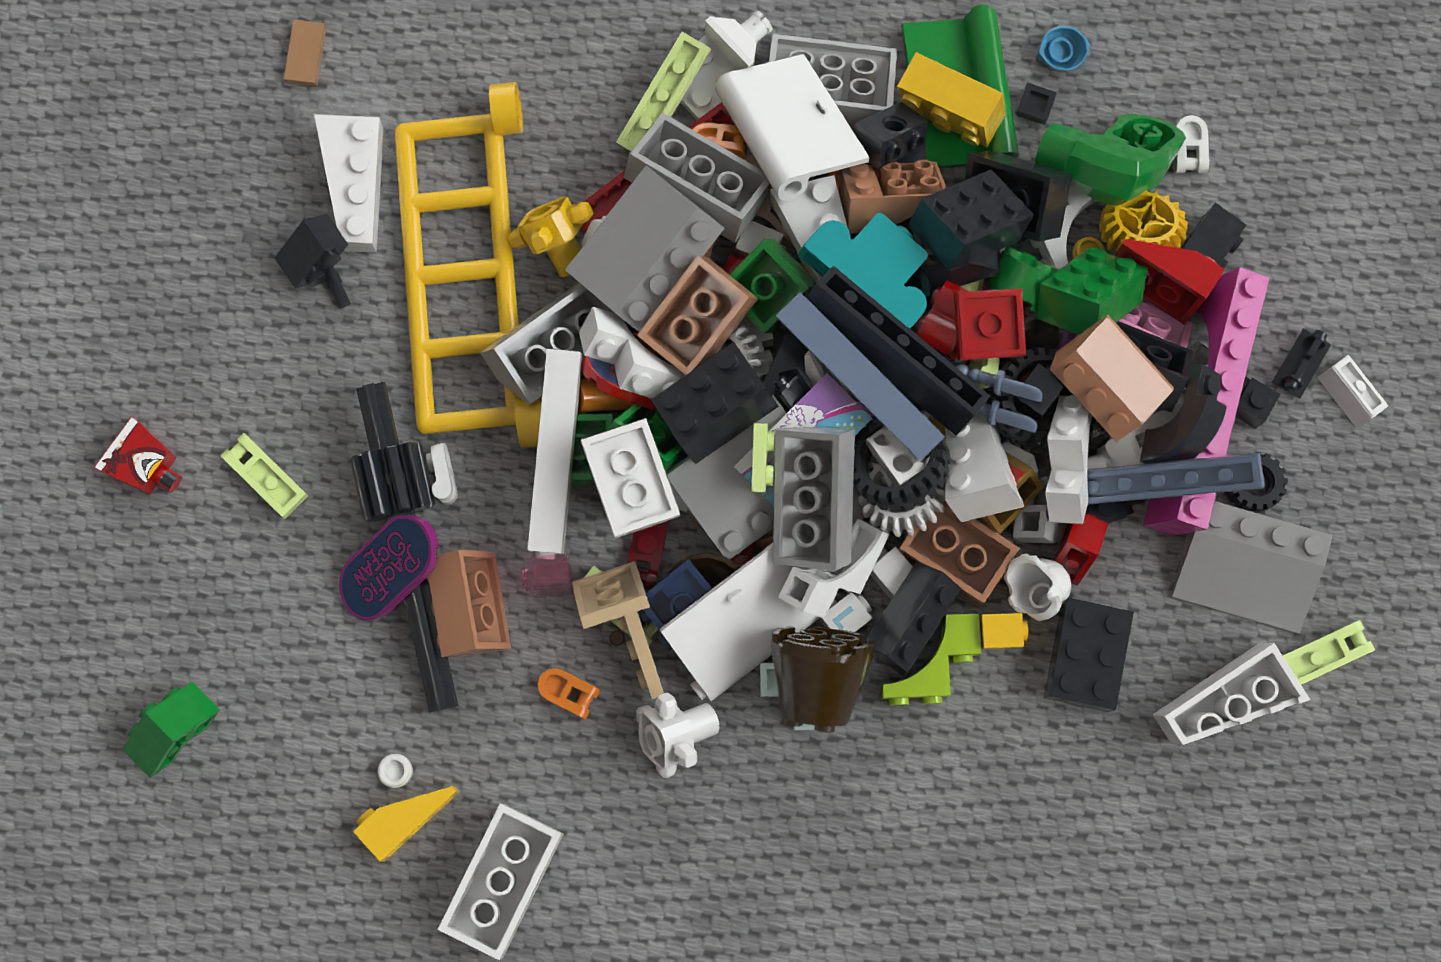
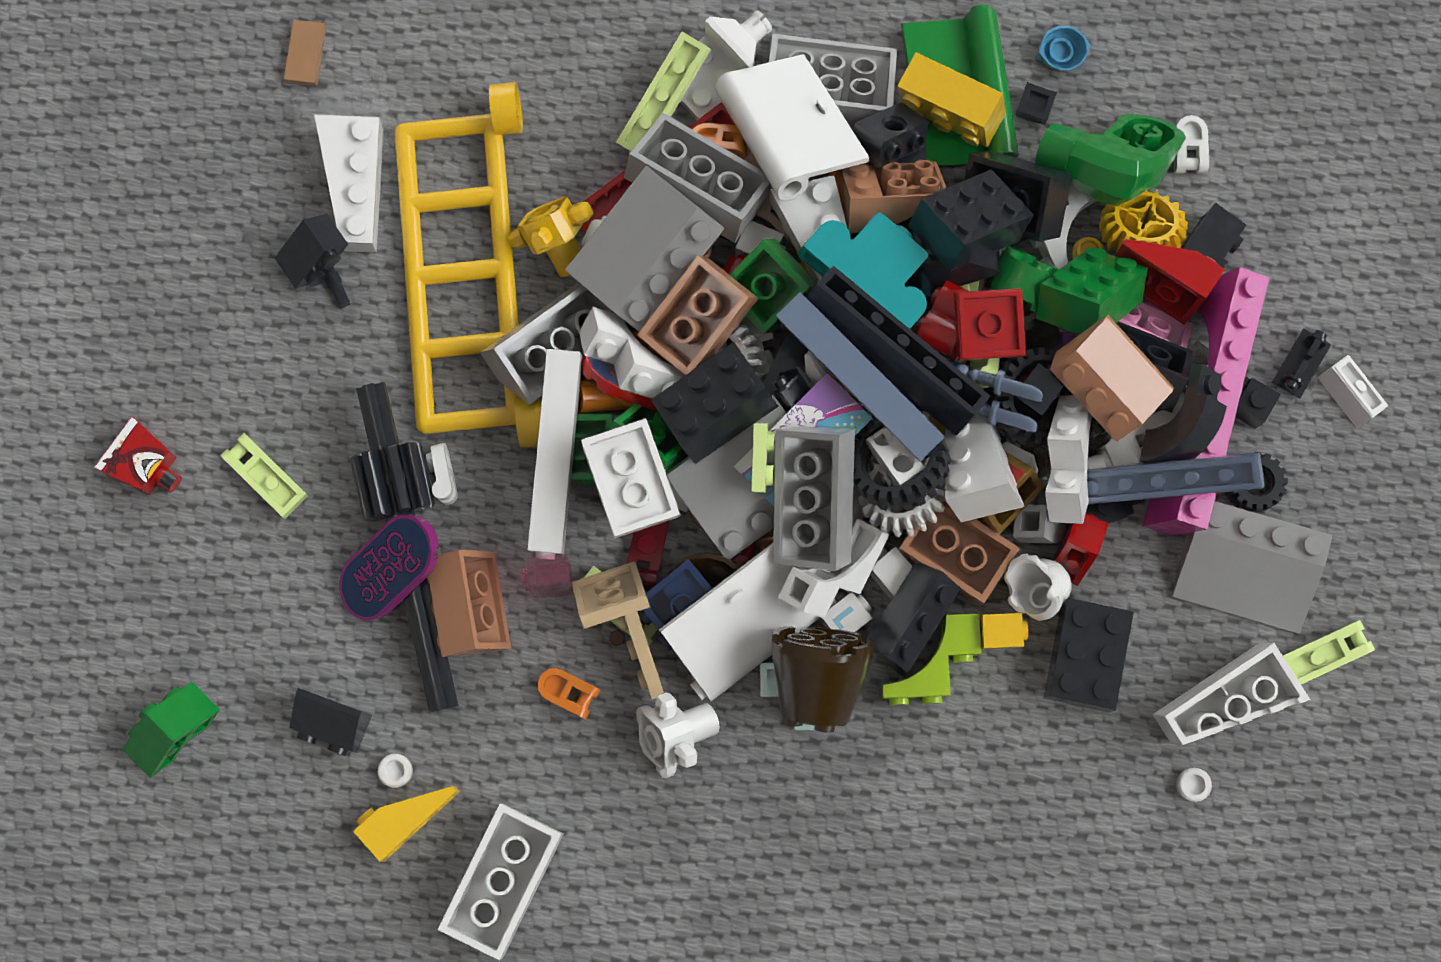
none -> black slope [289,688,372,756]
none -> white tile [1176,768,1212,802]

